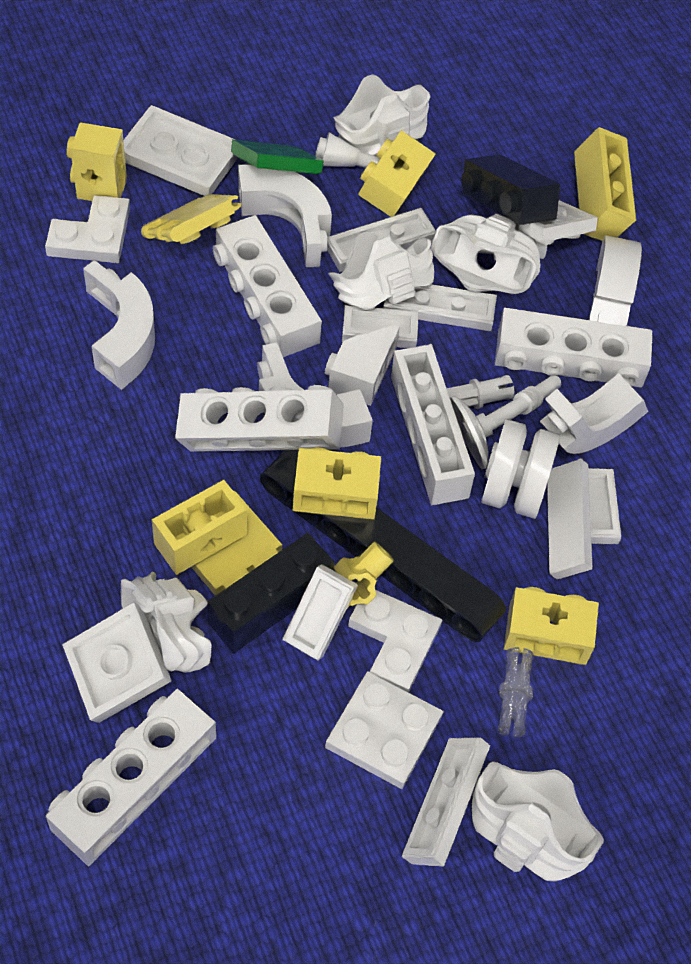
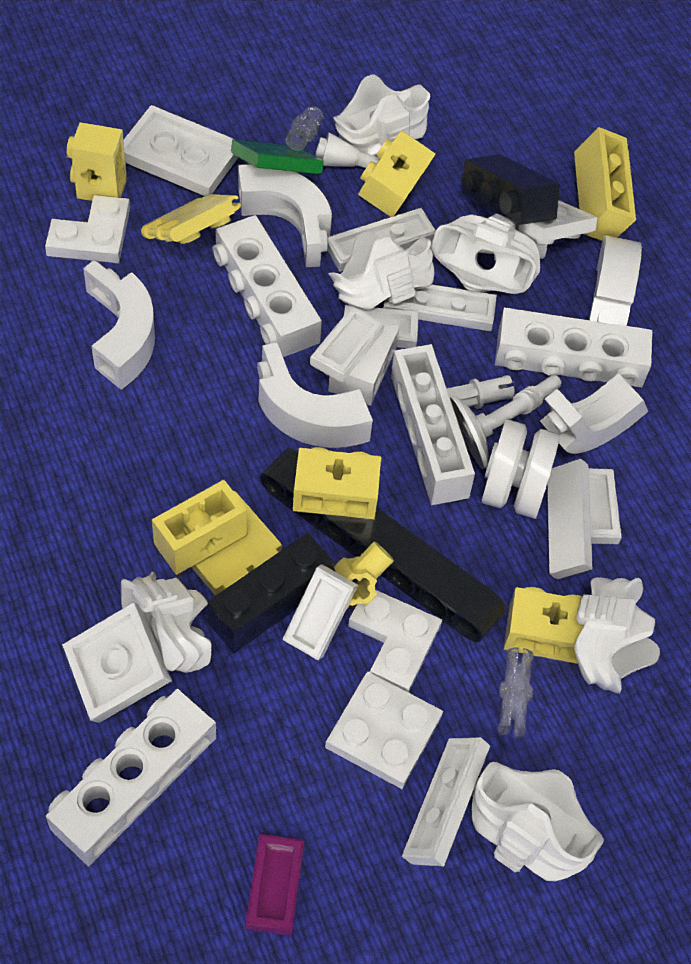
white brick [175,385,344,452] -> none
none -> magenta tile [245,834,304,936]
none -> clear pin [285,106,324,151]
none -> white tile [310,306,385,383]
none -> white piece [574,577,660,694]

